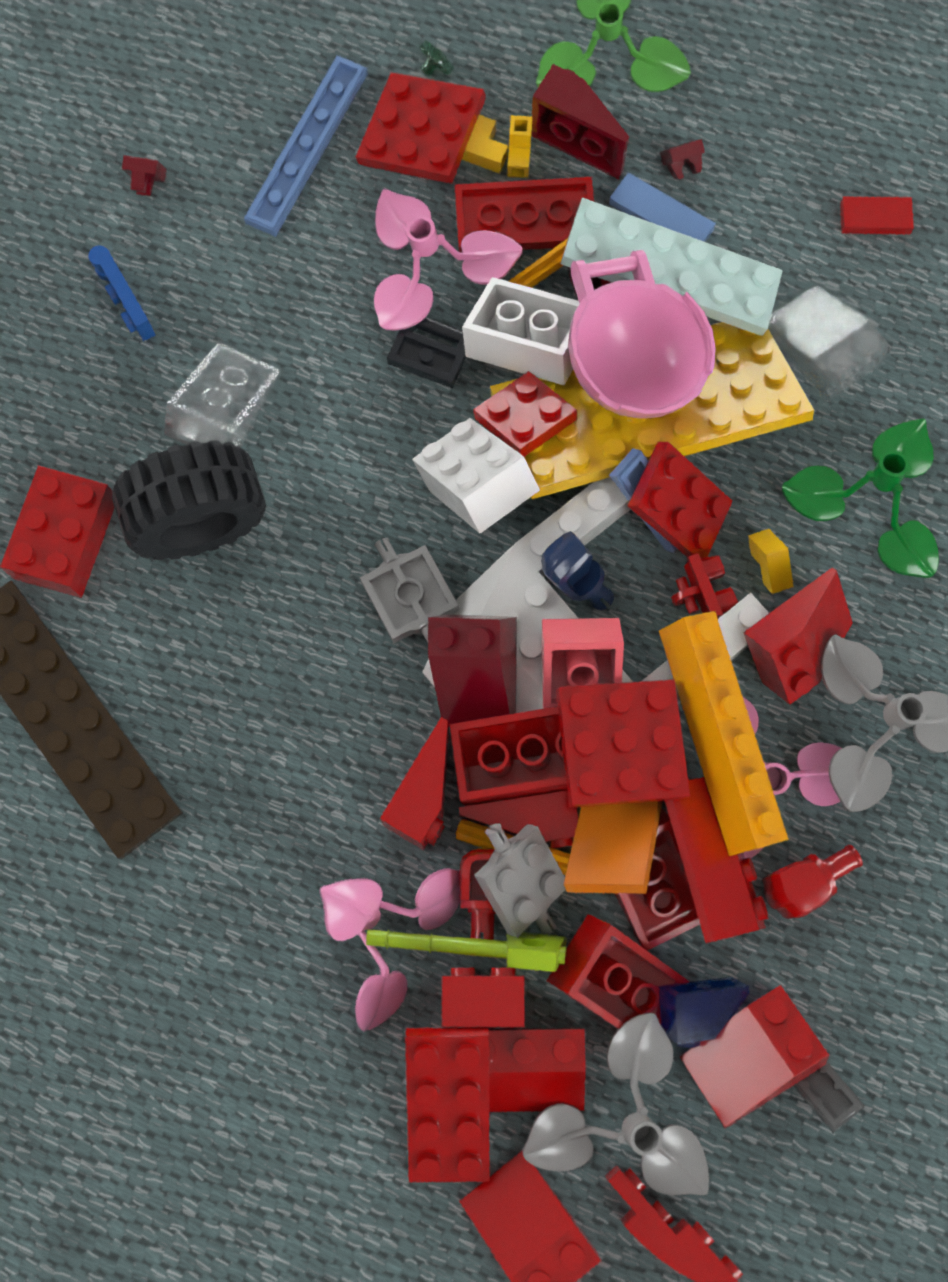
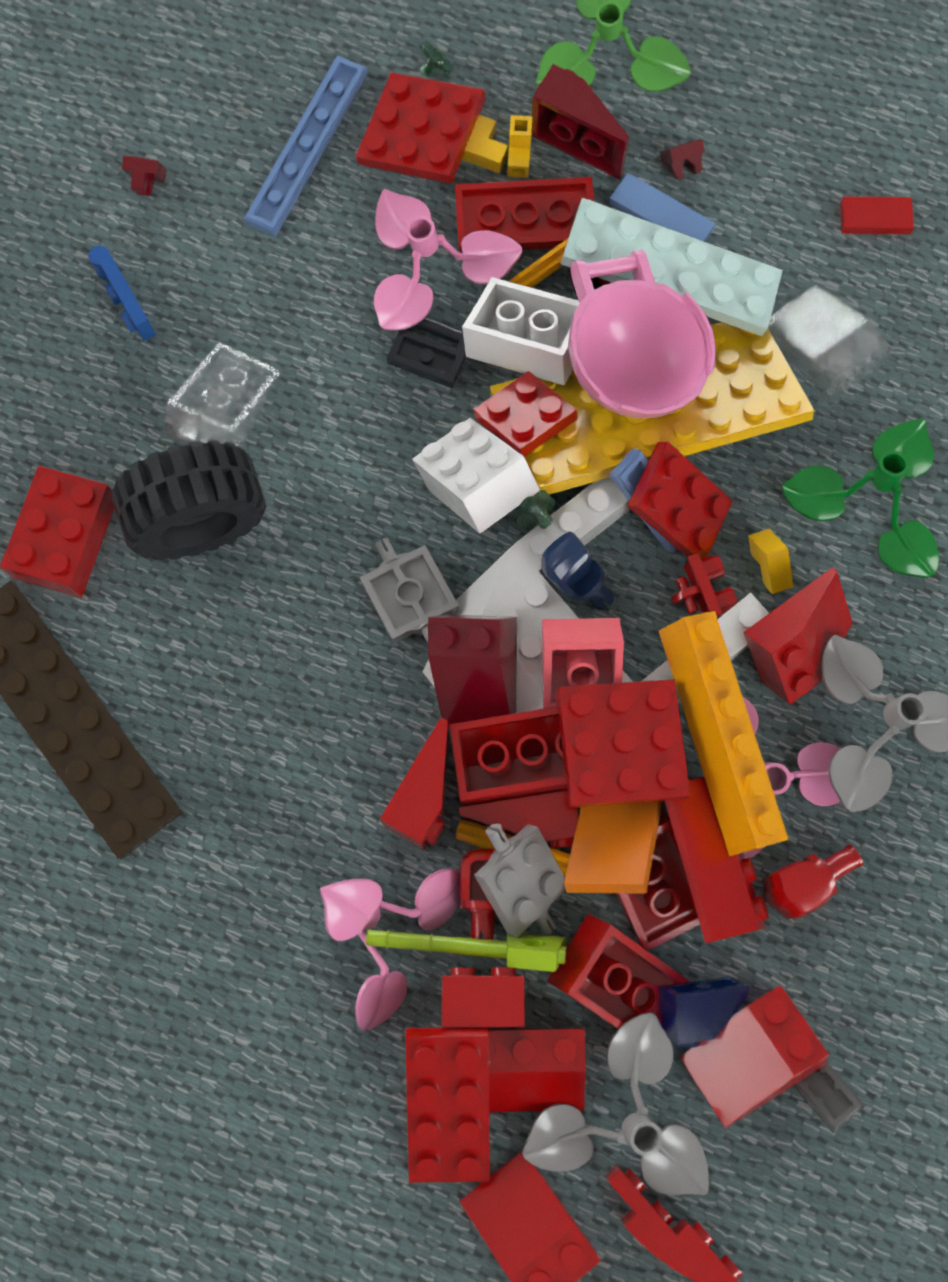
none -> clear green plant [514,490,555,531]

